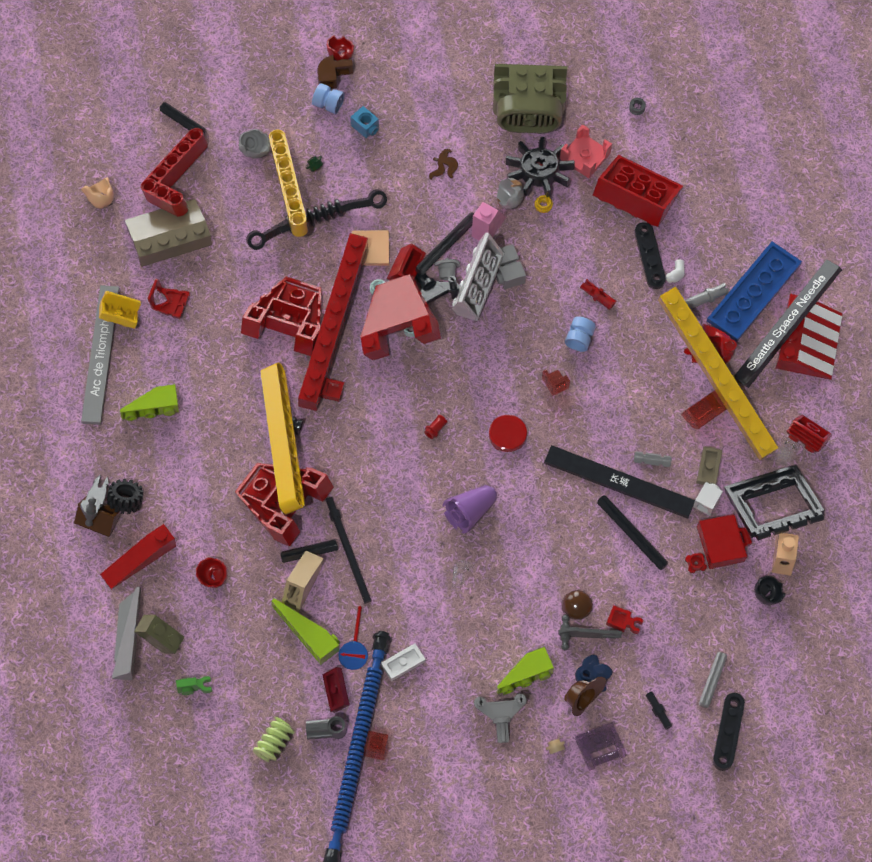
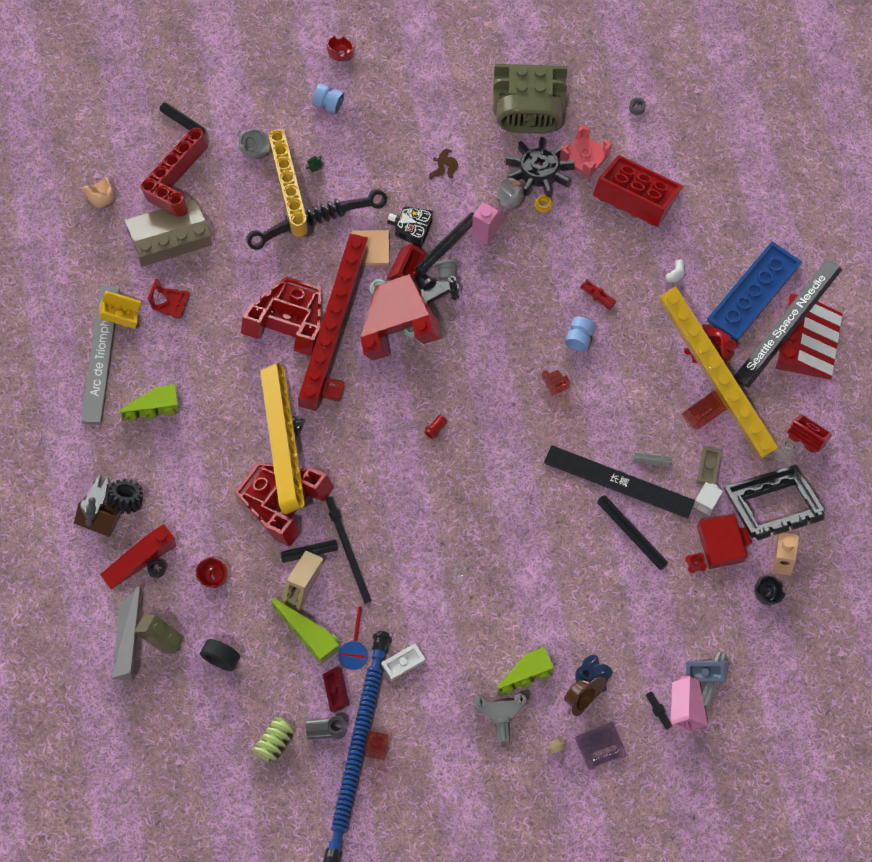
bright green plate [176,676,212,695] -> none
reddish brown brick [317,55,353,89] -> none
dark azure brick [350,106,379,138] -> none
medium lavender cone [443,485,497,534] -> none
white slope [452,233,504,321] -> none
red tile [489,415,527,452] -> none
light grey piece [496,244,526,289] -> none
dark grey piece [558,615,622,651] -> none
reddish brown hair [561,590,593,620] -> none
red plate [606,605,644,634] -> none
black plate [634,222,666,289] -> none
light grey pin [685,283,729,309] -> none
black plate [713,693,745,771] -> none
none -> black bush [147,559,165,578]
none -> black tyre [200,639,240,671]
none -> black torso [387,207,433,248]
none -> bright pink slope [671,676,708,731]
none -> sand blue slope [686,661,728,682]

